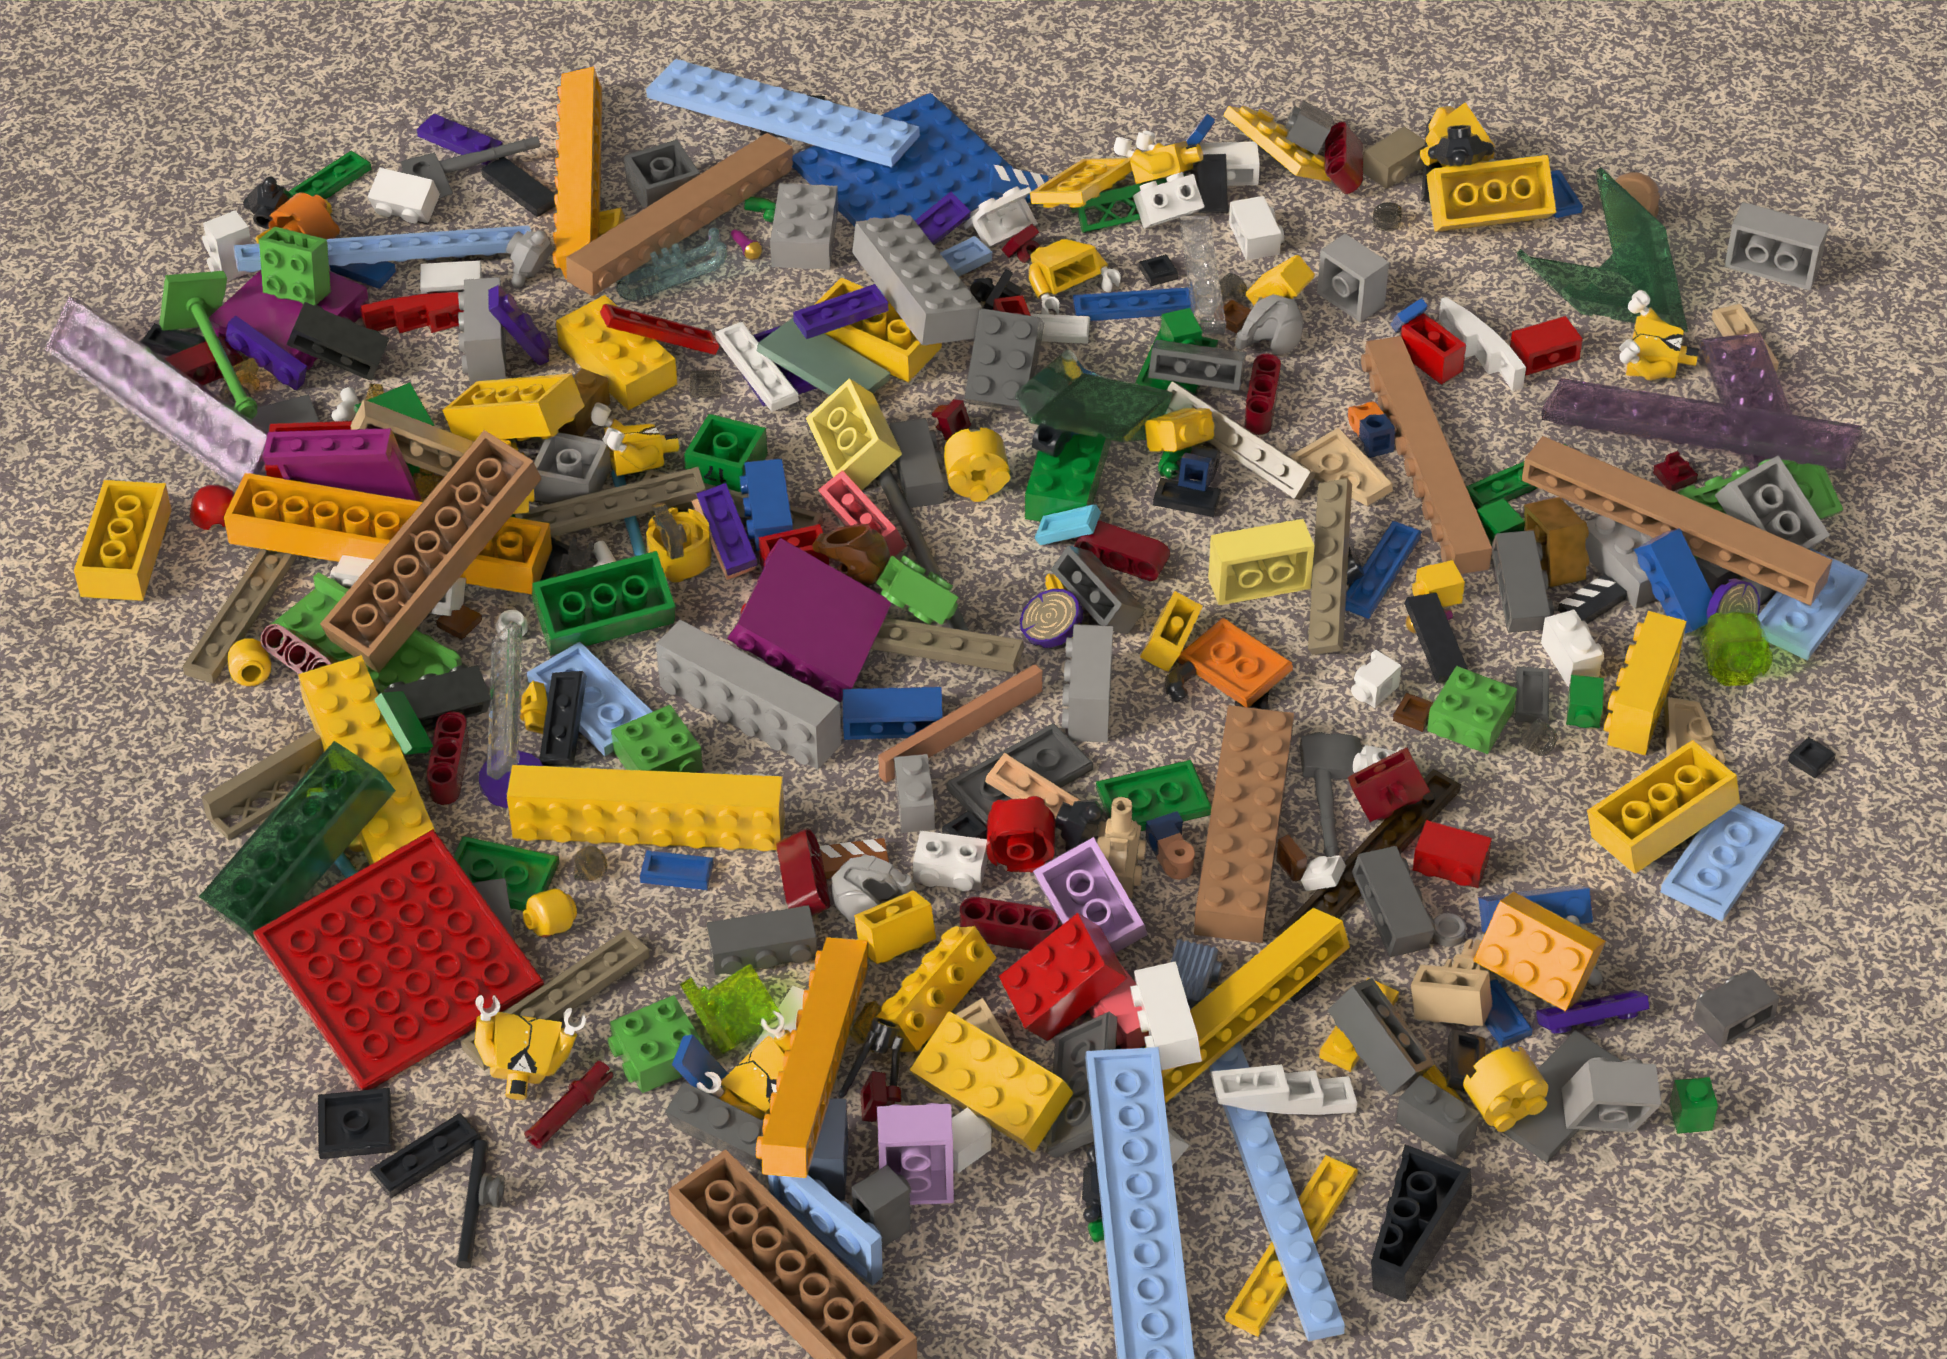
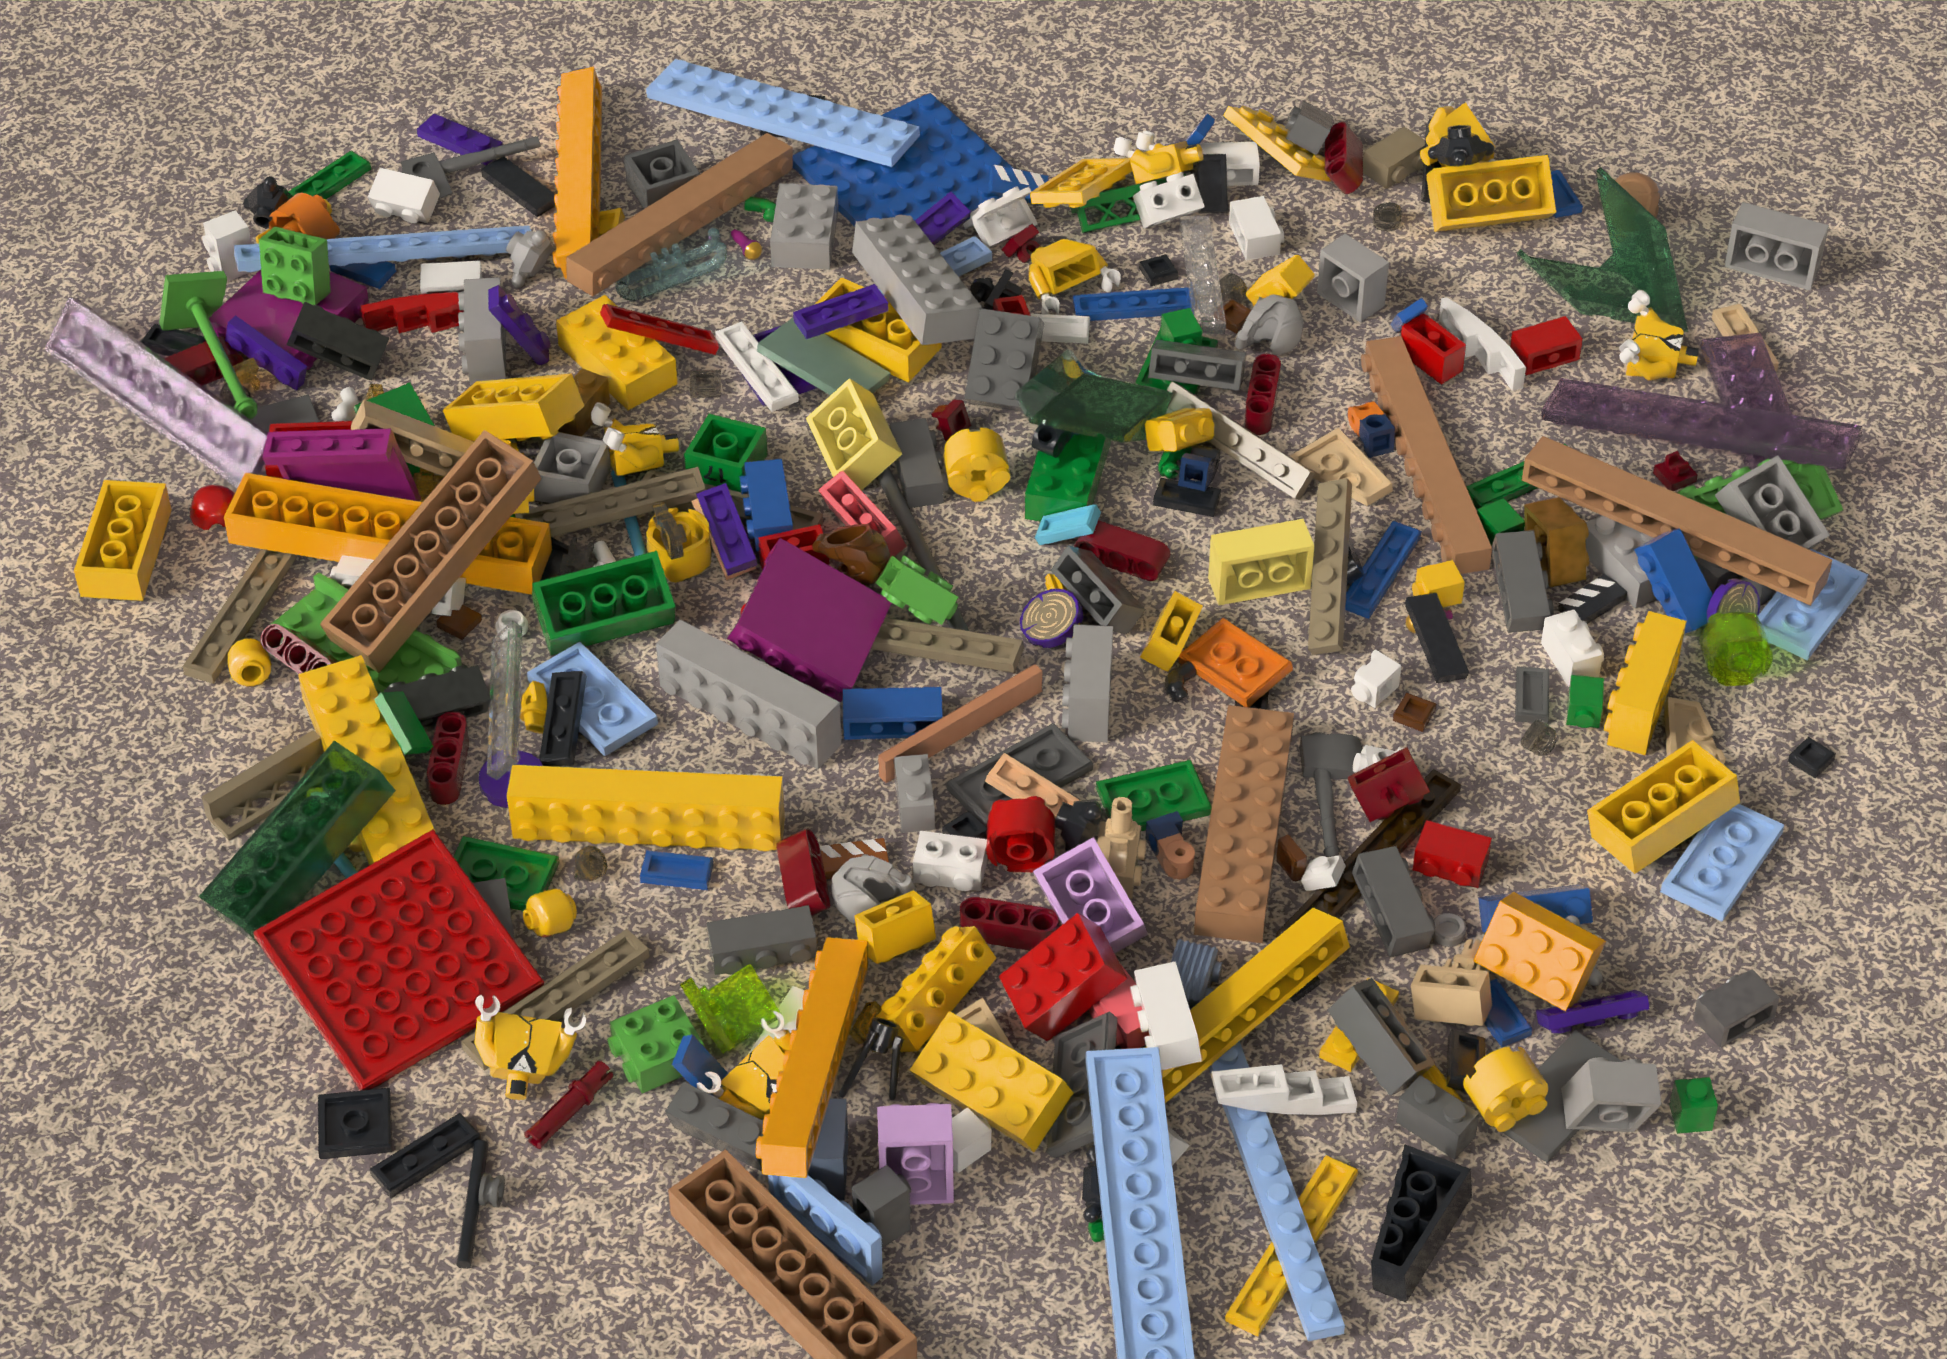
bright green brick [611,705,703,773] -> none
dark red tile [860,1071,901,1122] -> none
bright green brick [1427,666,1517,754] -> none

